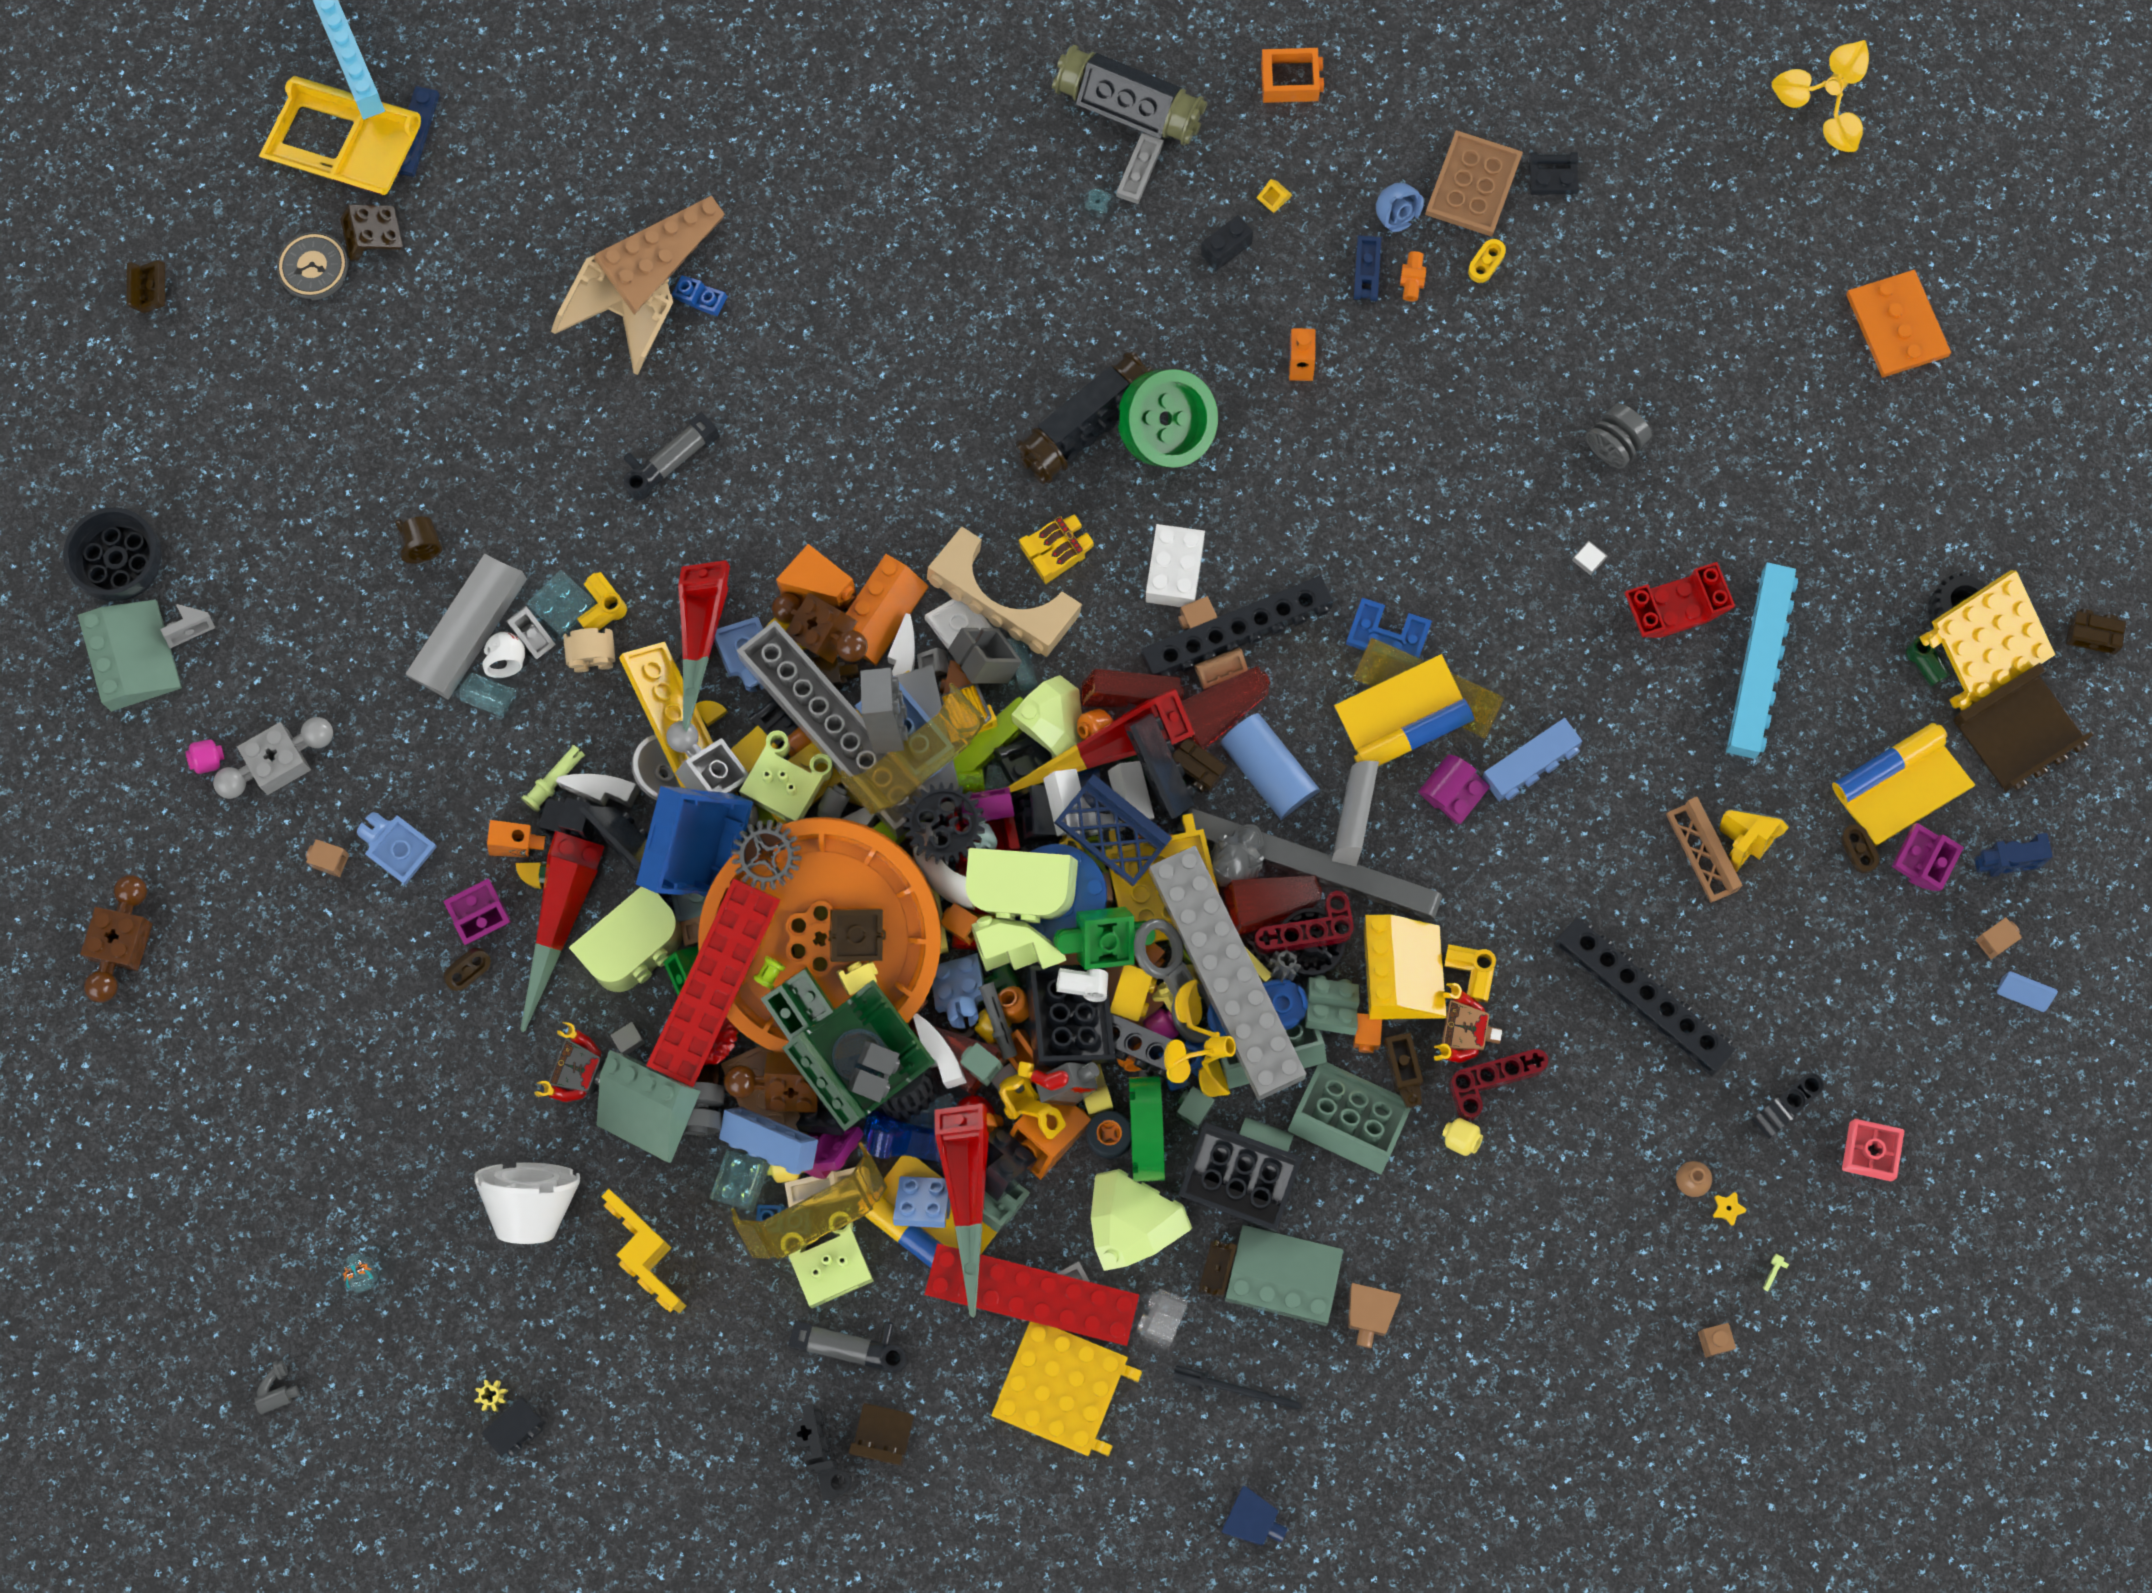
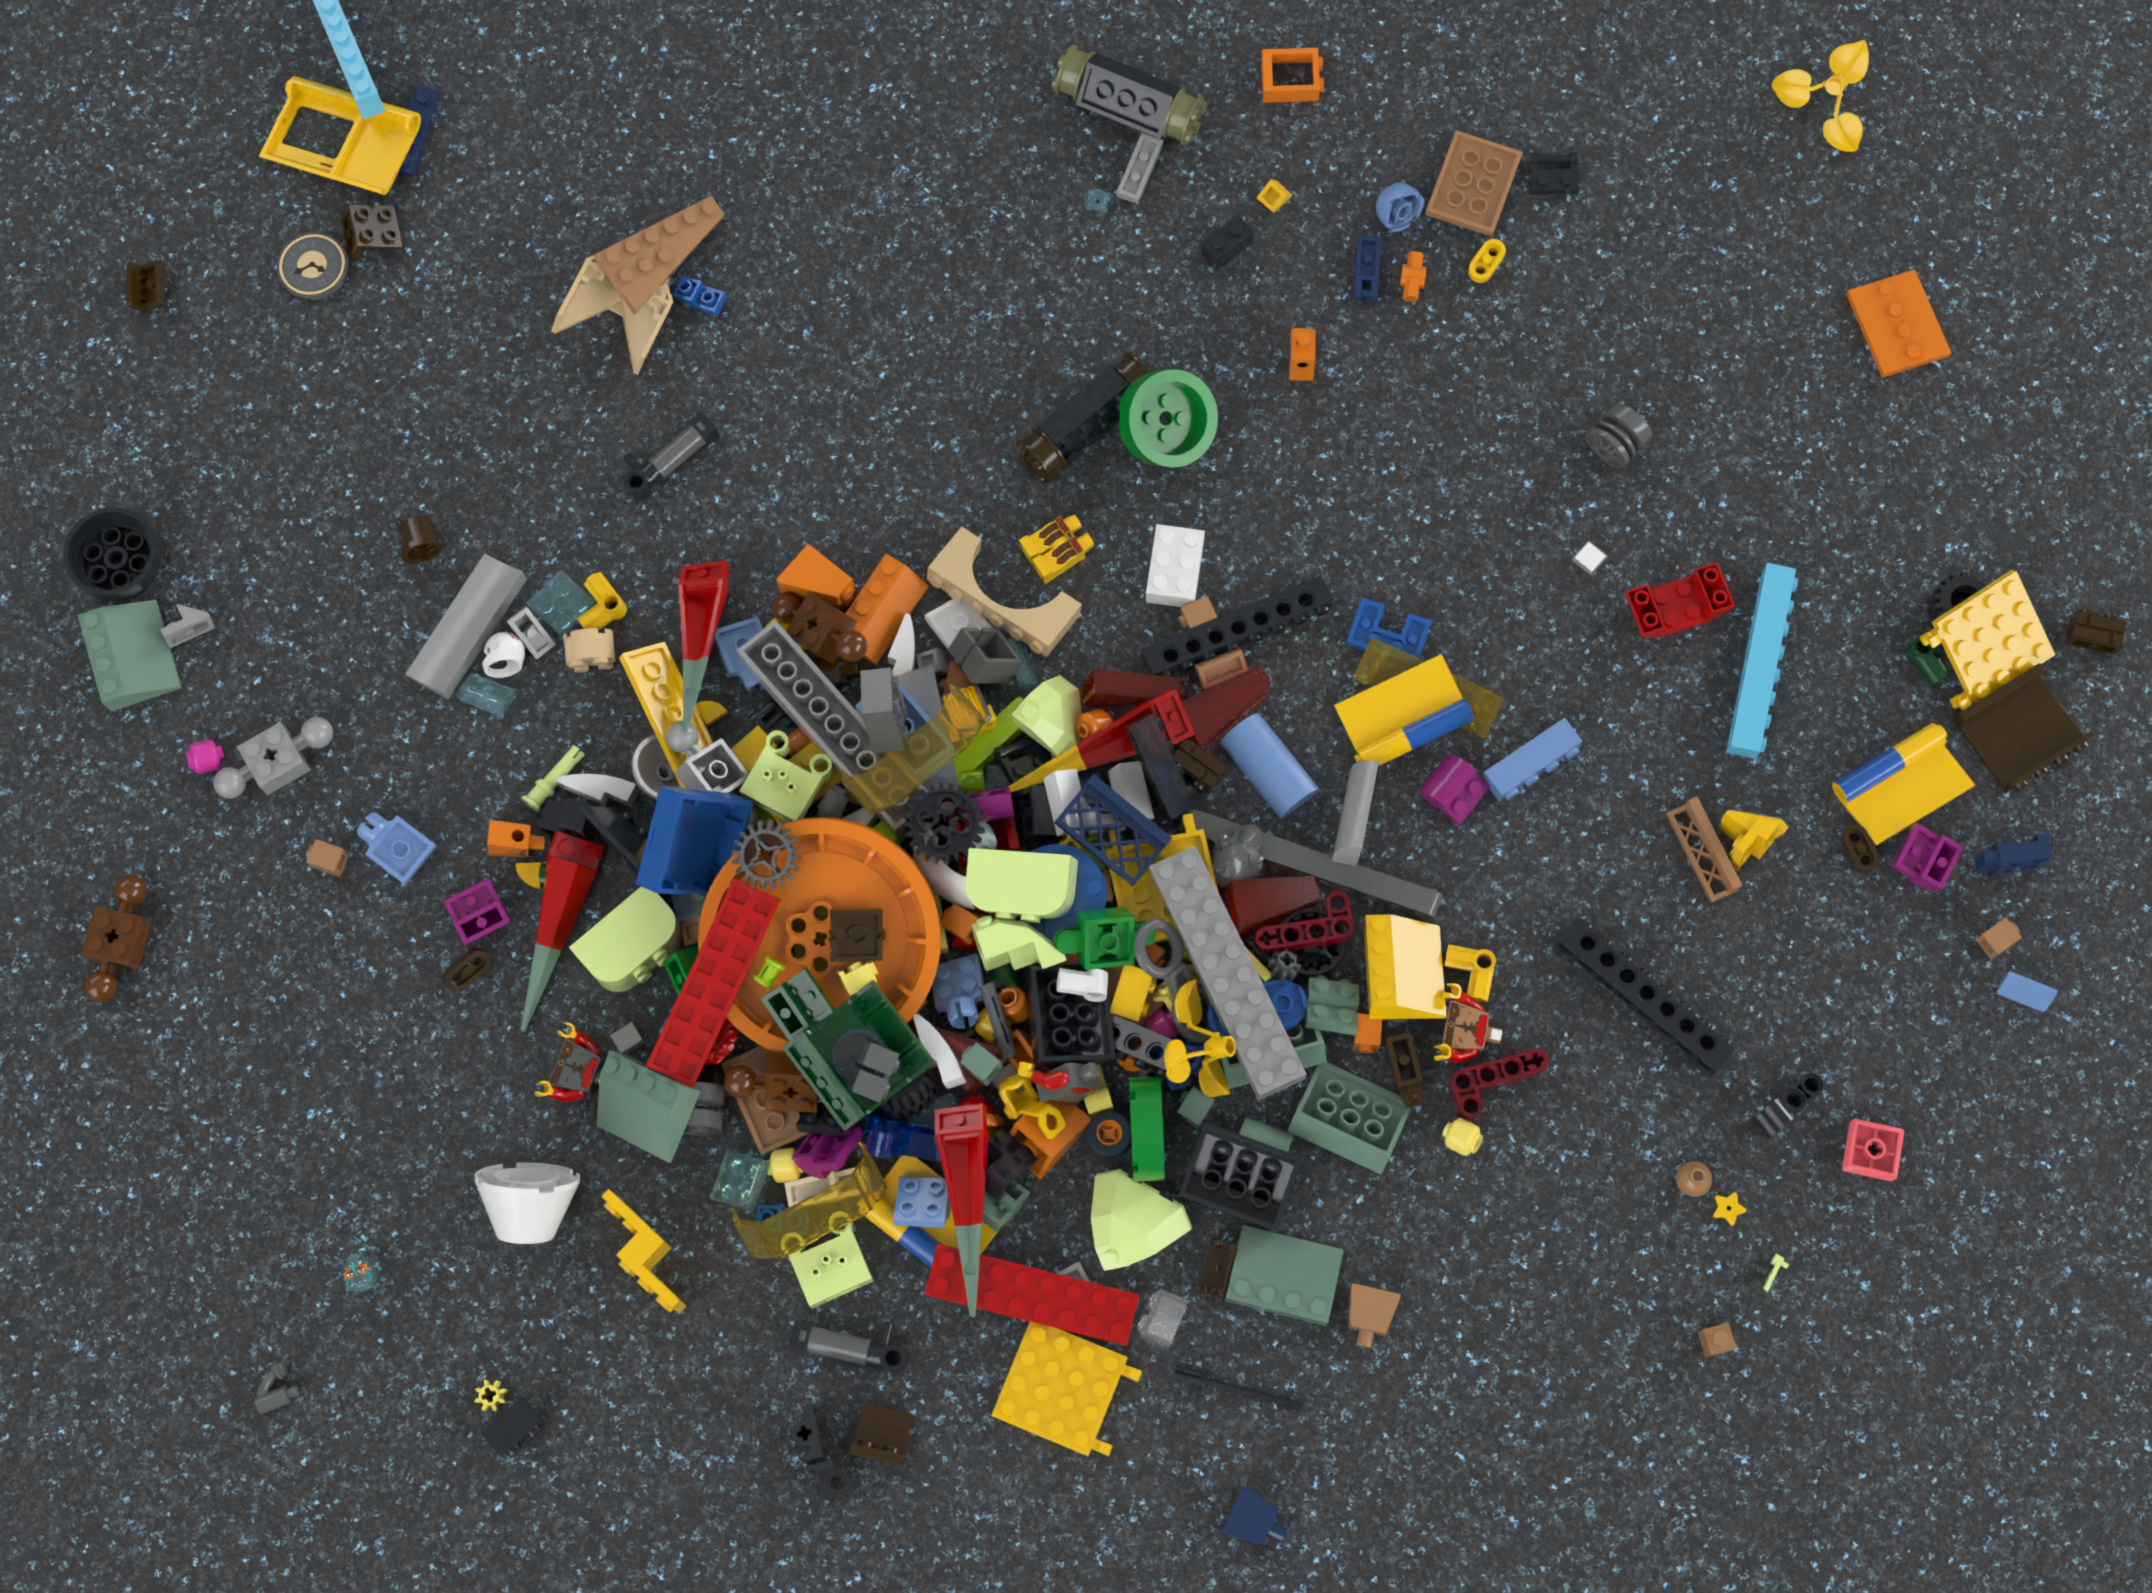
medium blue brick [719,1107,818,1174] -> none

